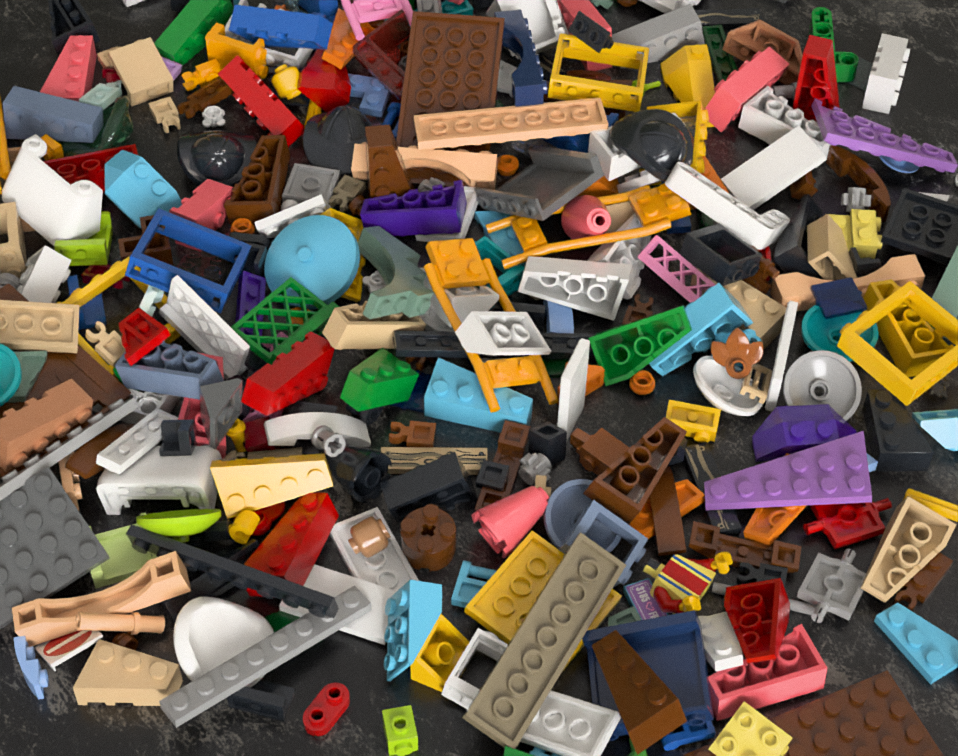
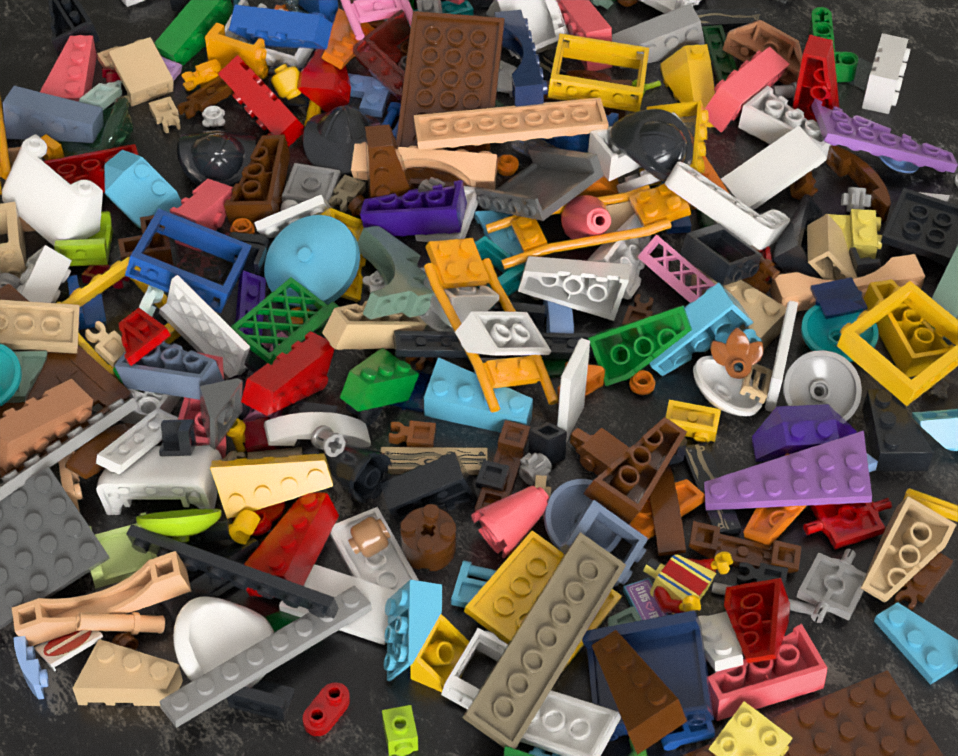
black hinge [568,11,614,53] -> none

